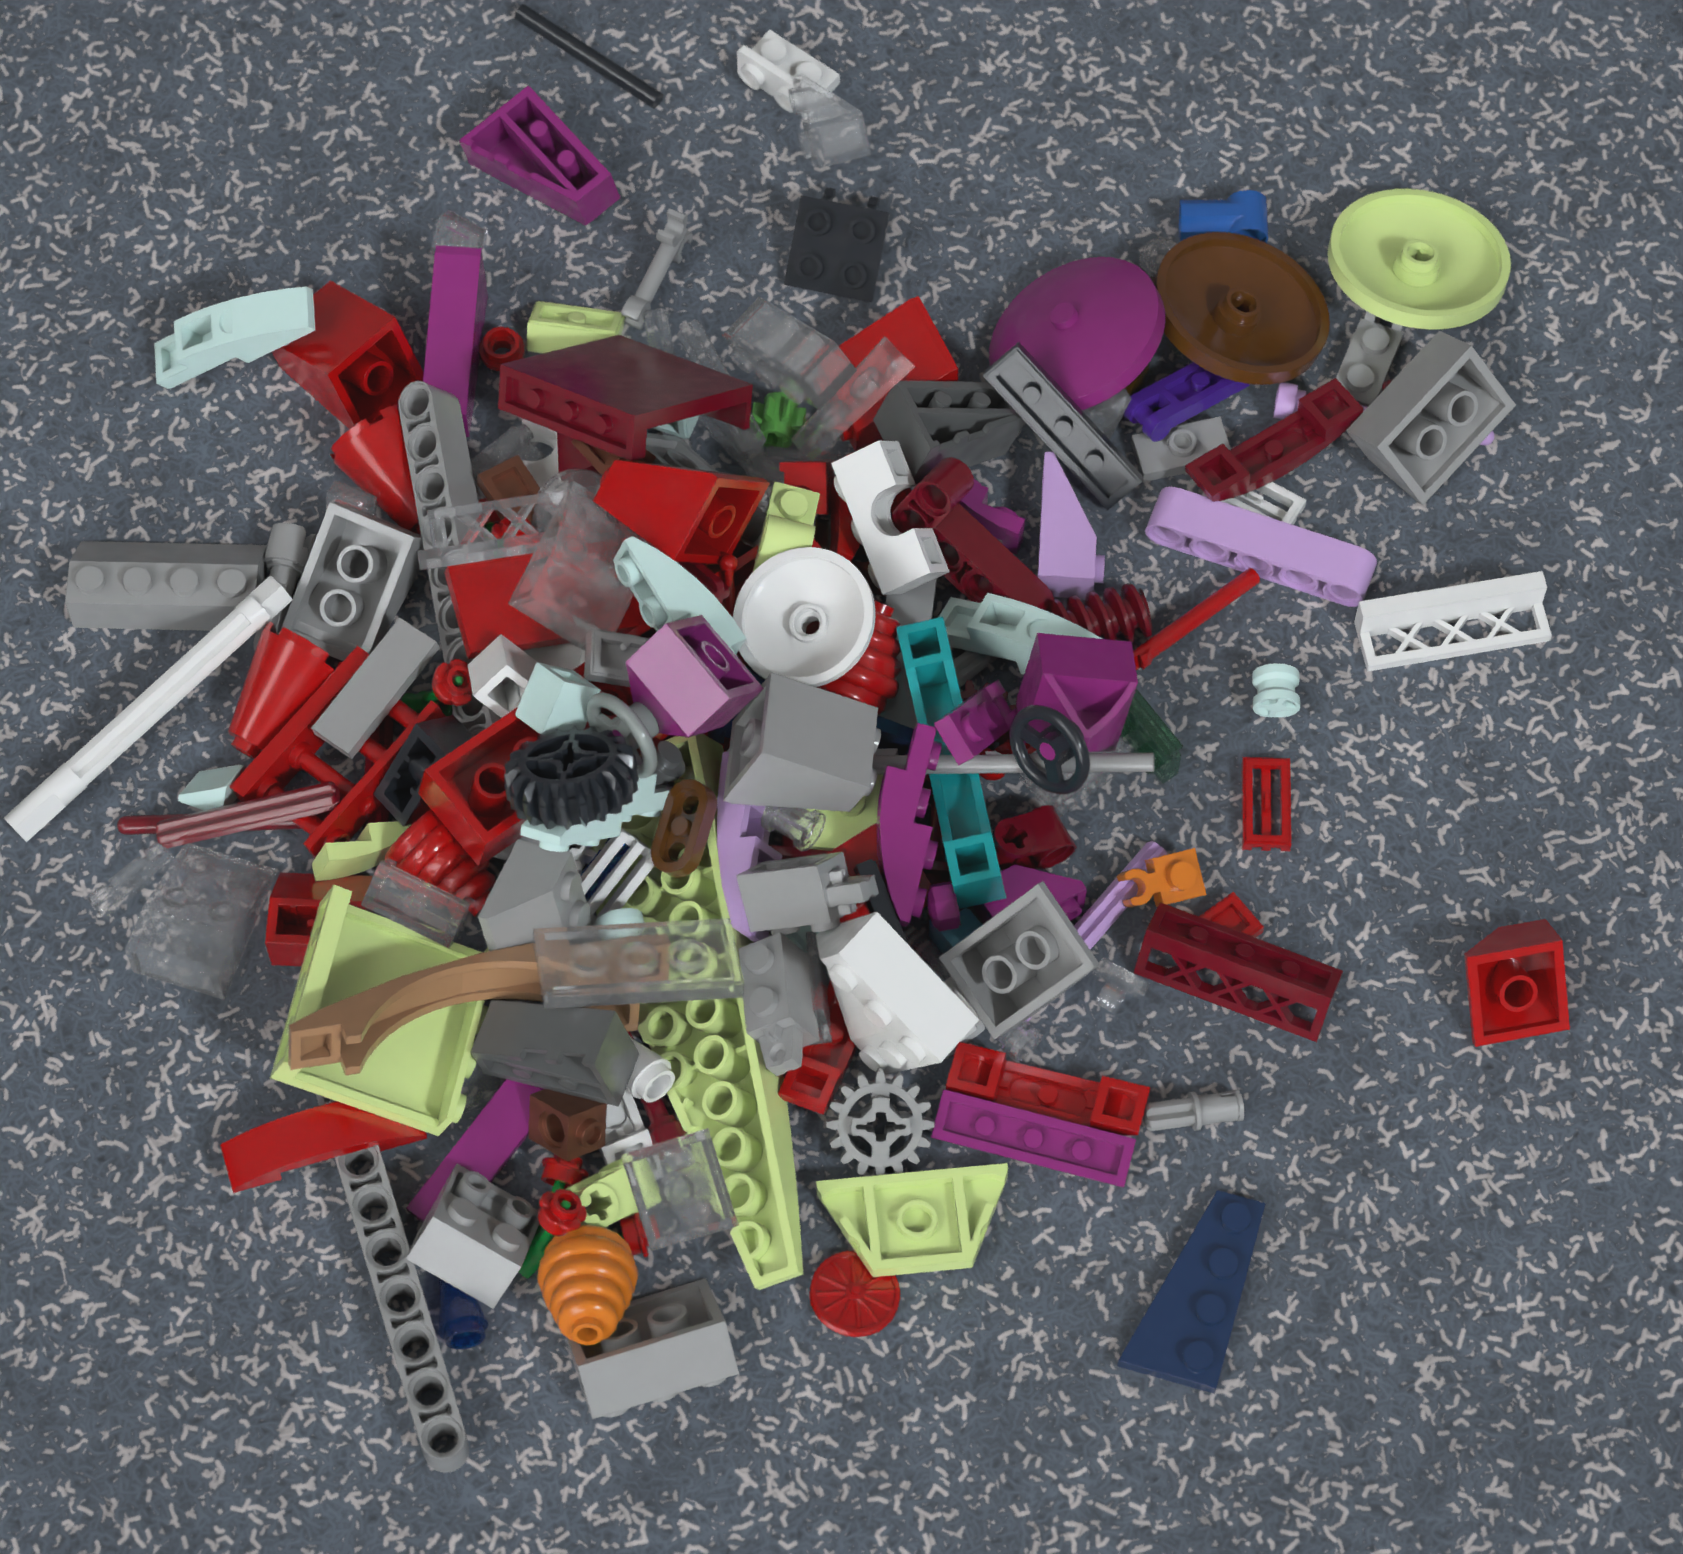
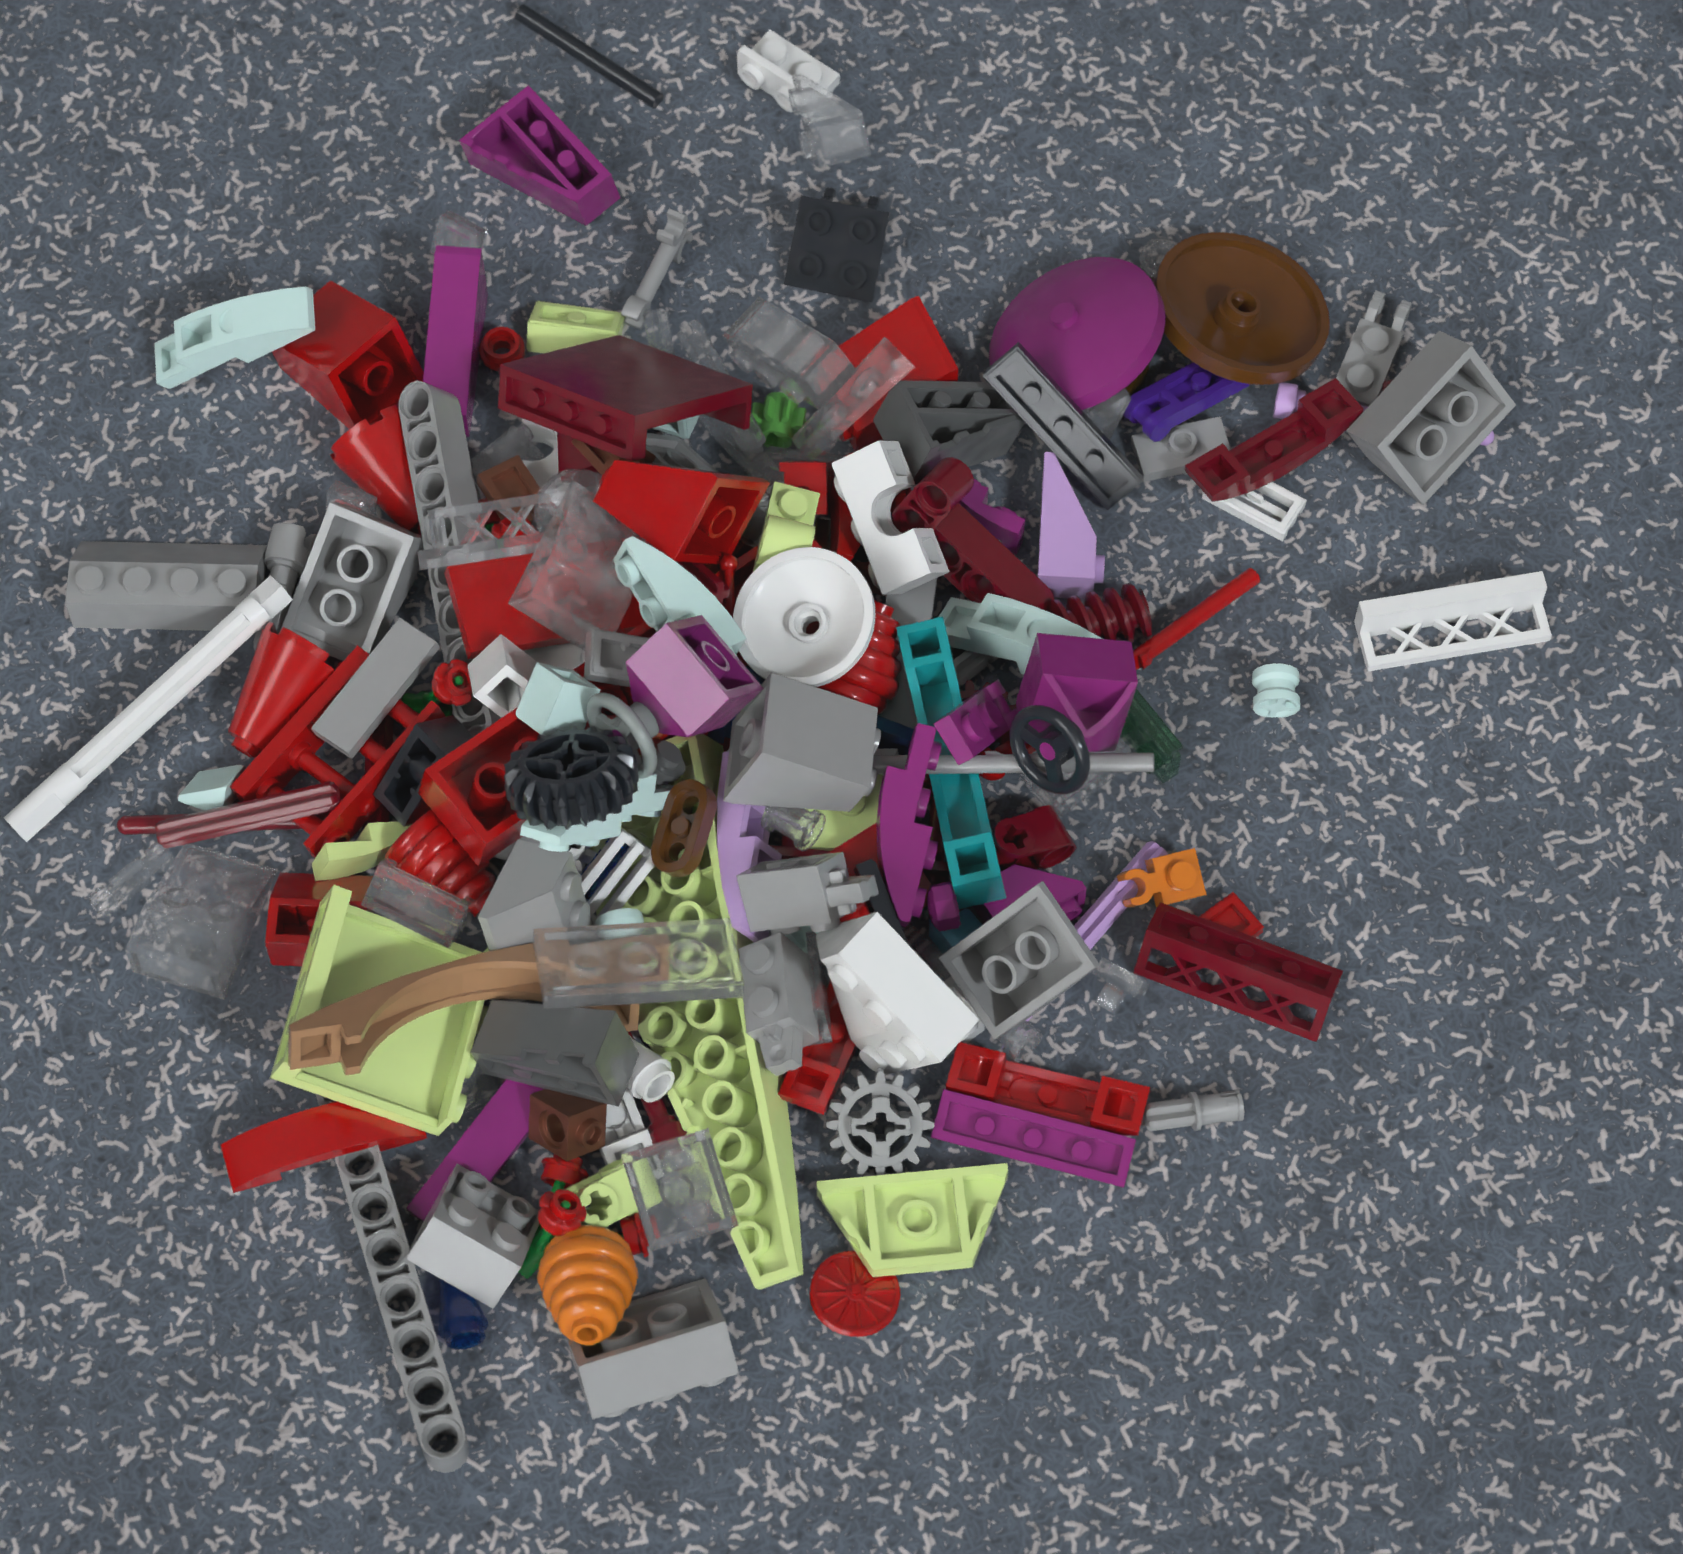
dark blue wing [1117,1190,1266,1394] -> none
lavender beam [1145,487,1377,607] -> none
blue piece [1179,190,1269,243] -> none
red tile [1241,757,1291,851] -> none
yellowish green dish [1328,189,1511,330] -> none
red slope [1464,919,1570,1047] -> none

